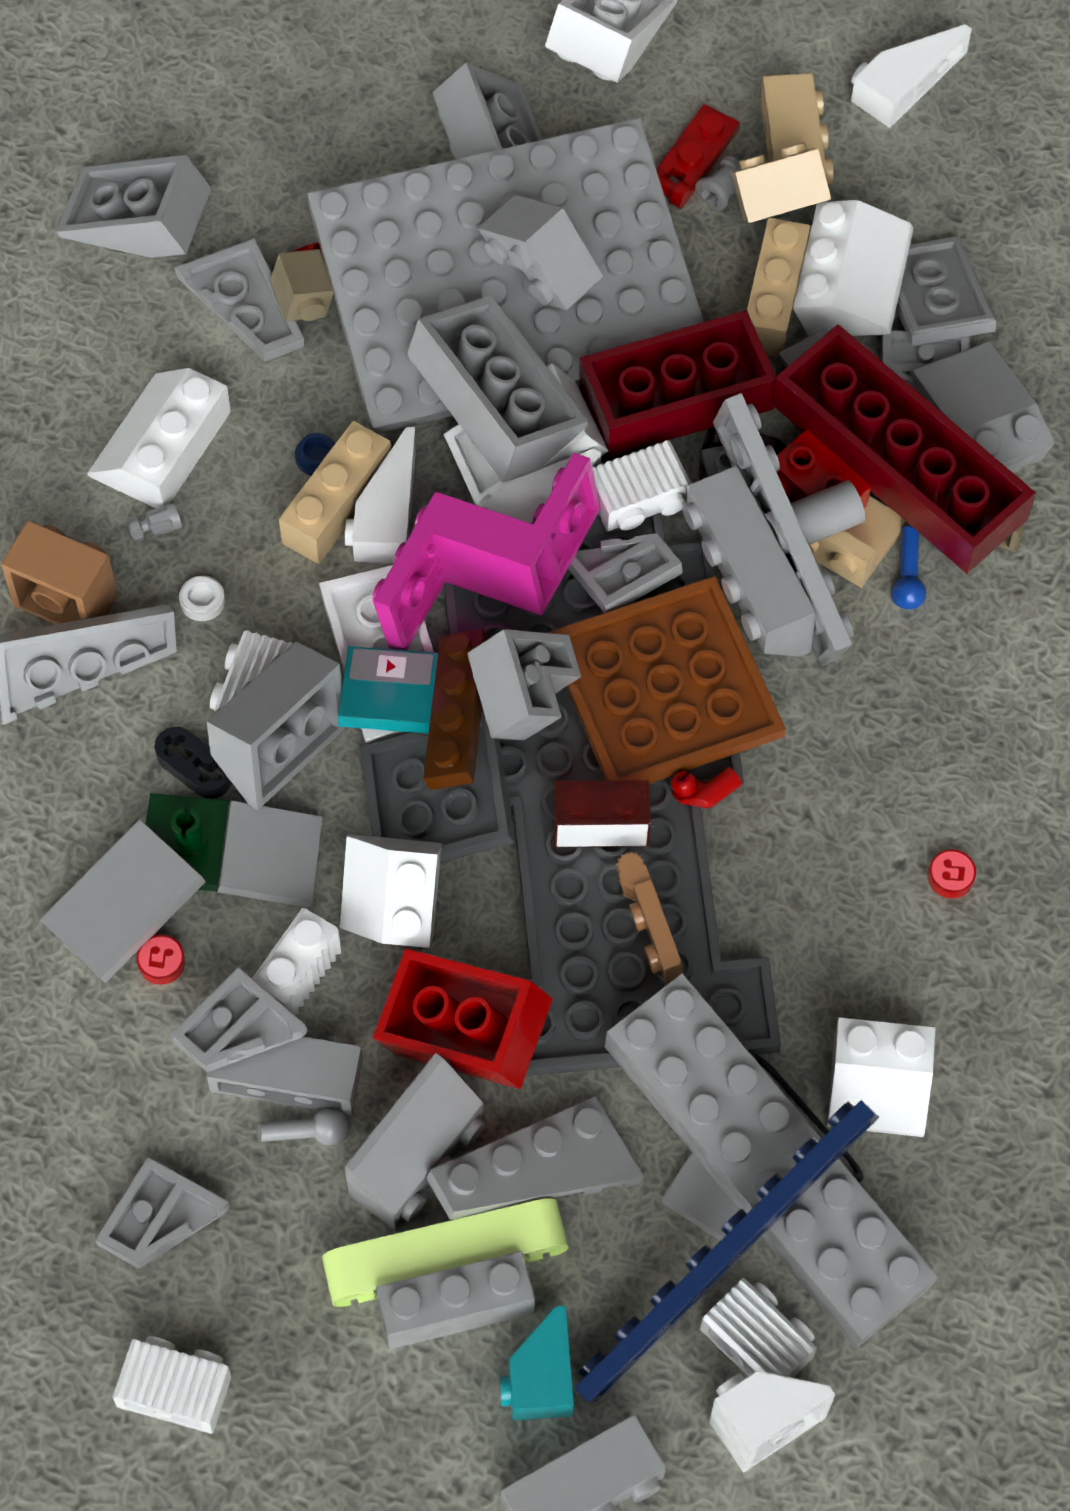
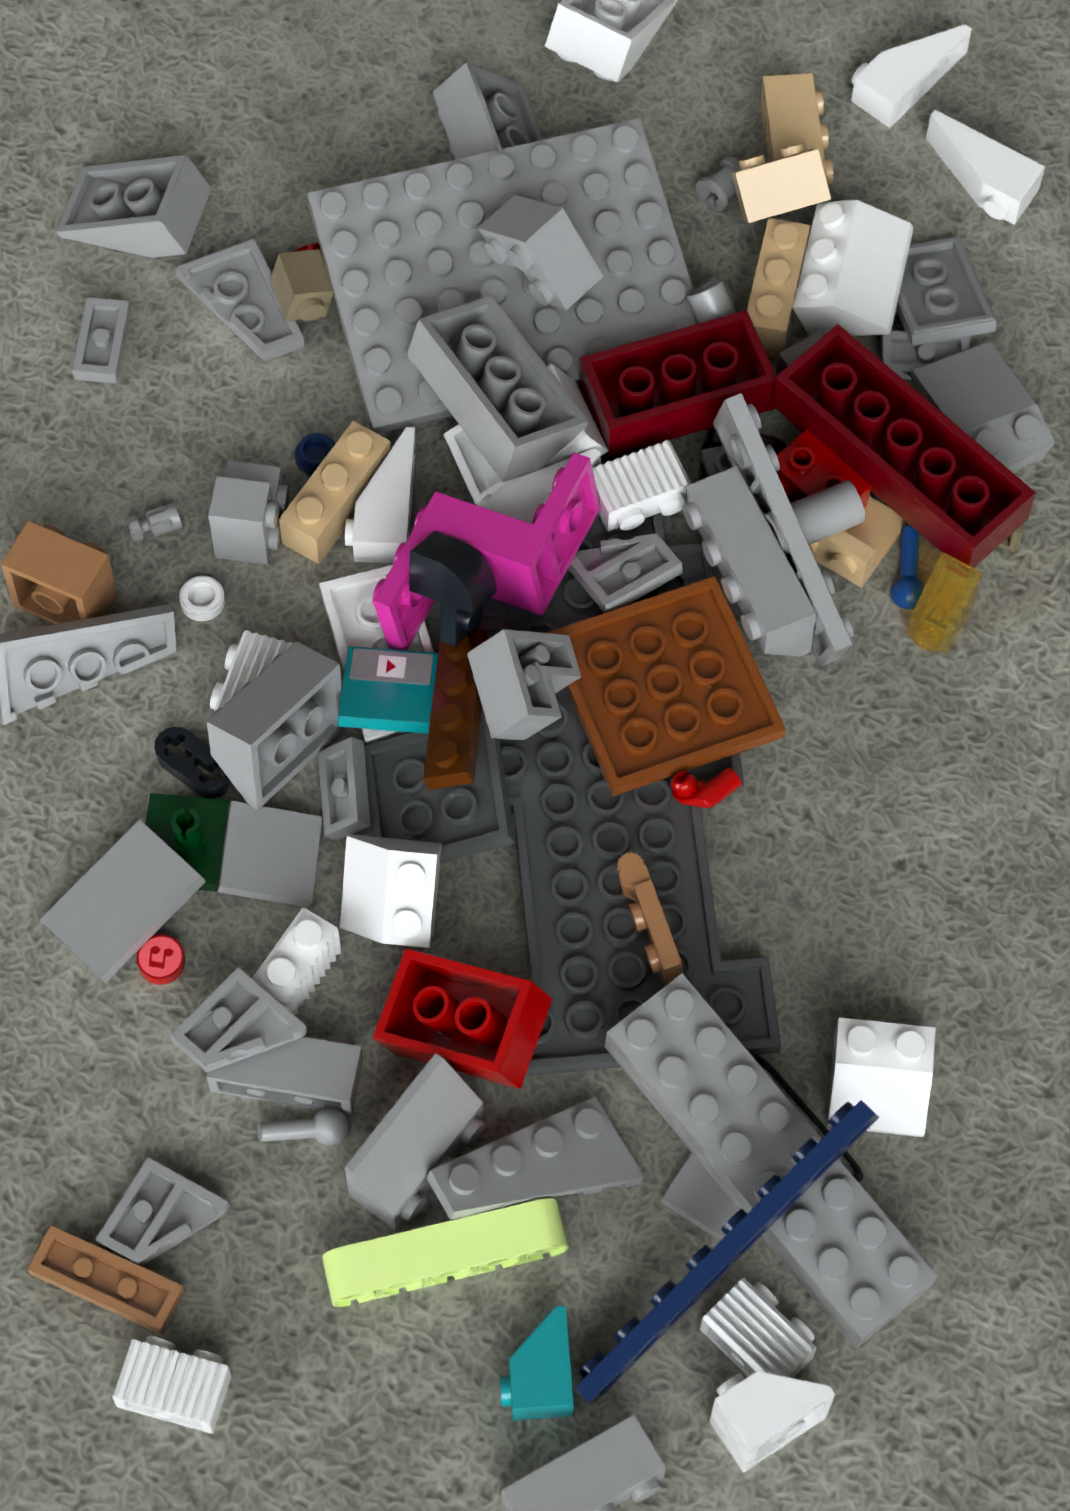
white slope [87,368,231,508] -> none
light grey brick [376,1251,535,1349] -> none
clear red brick [554,780,651,847] -> none
red plate [656,104,740,209] -> none
tile [928,849,976,898] -> none
none -> medium nougat plate [27,1225,185,1335]
none -> light grey plate [72,297,131,384]
none -> light grey brick [208,460,290,565]
none -> light grey plate [318,737,371,840]
none -> black brick [409,531,497,646]
none -> light grey piece [686,276,736,324]
none -> clear yellow slope [907,552,983,655]
none -> white slope [926,110,1045,225]

